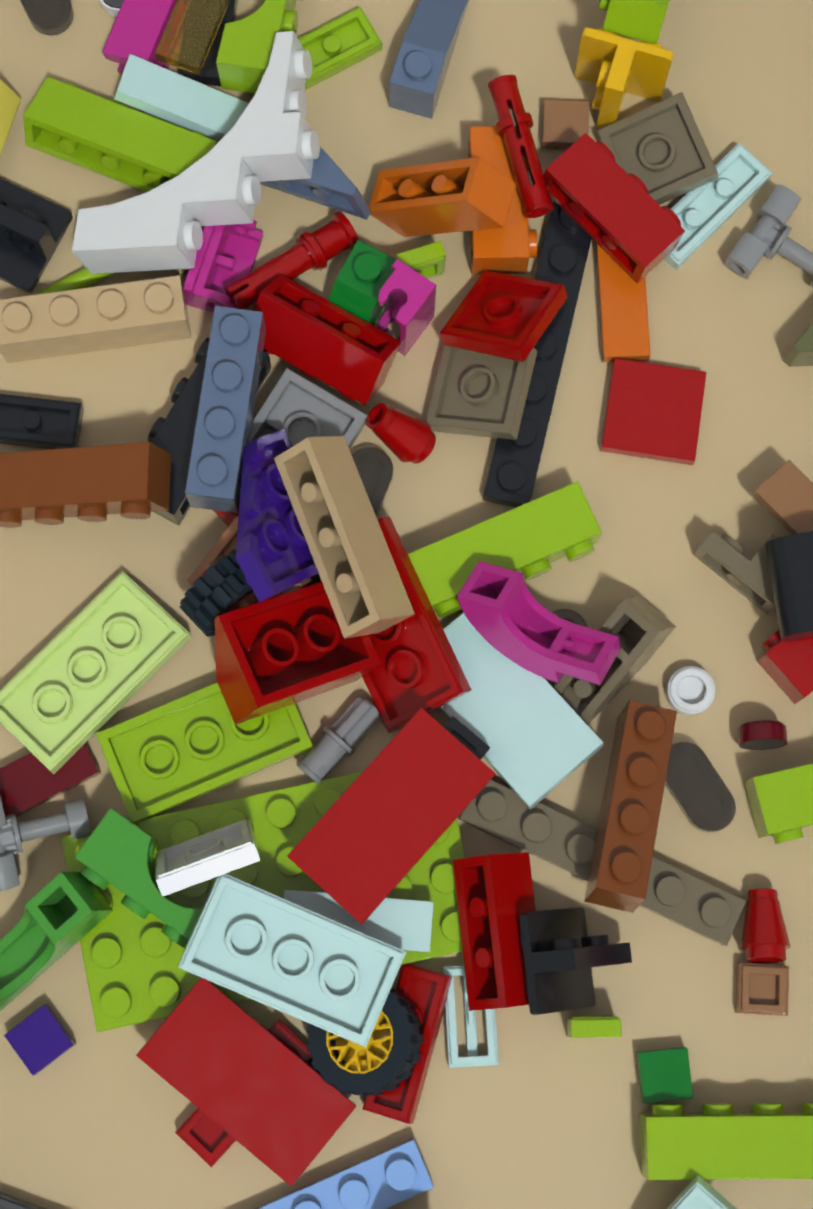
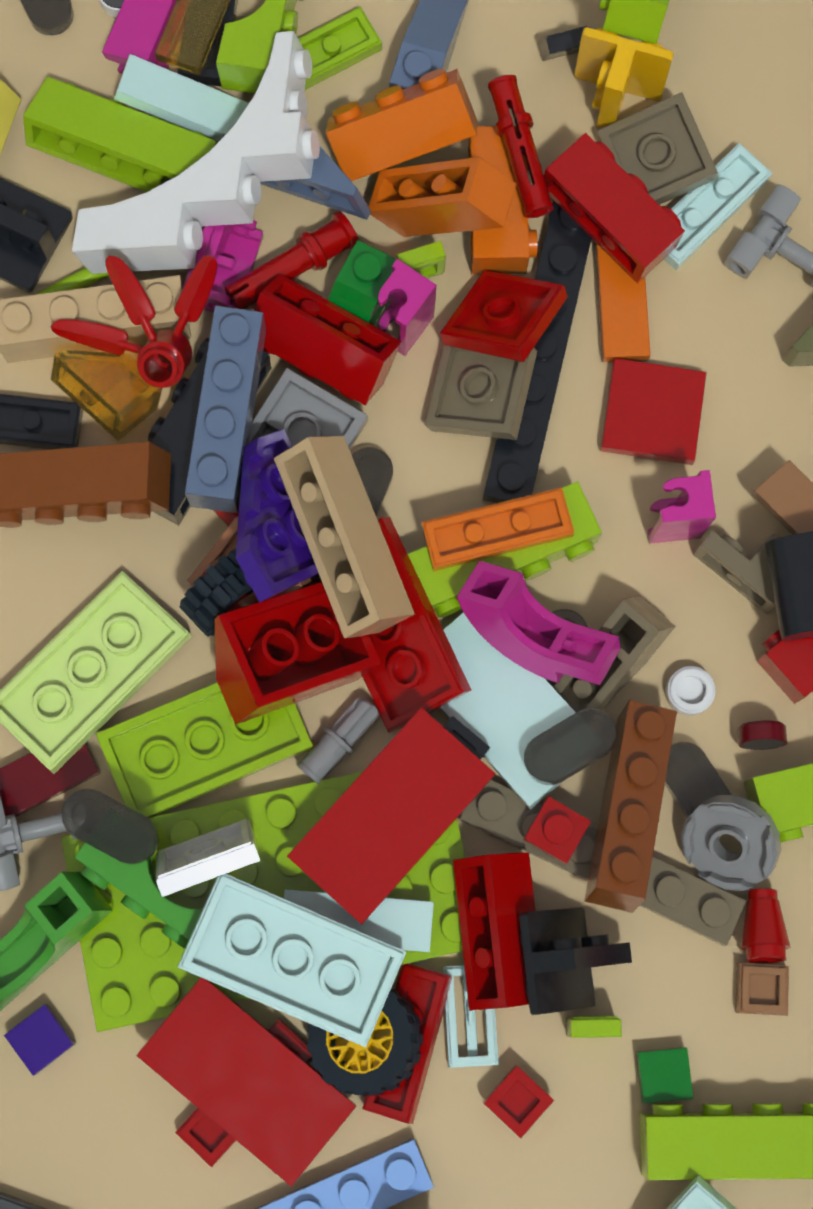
red cone [366,403,436,464] -> none
medium nougat tile [541,99,589,149] -> none
none -> red plant [50,255,218,388]
none -> clear yellow slope [51,349,163,441]
none -> clear smoke tile [62,789,159,865]
none -> orange brick [325,69,477,181]
none -> orange tile [421,487,574,571]
none -> red plate [483,1065,554,1138]
none -> red plate [523,796,591,865]
none -> clear smoke tile [524,708,616,785]
none -> black tile [539,26,590,61]
none -> dark pink hinge [648,470,716,544]
none -> light grey tile [681,795,781,891]

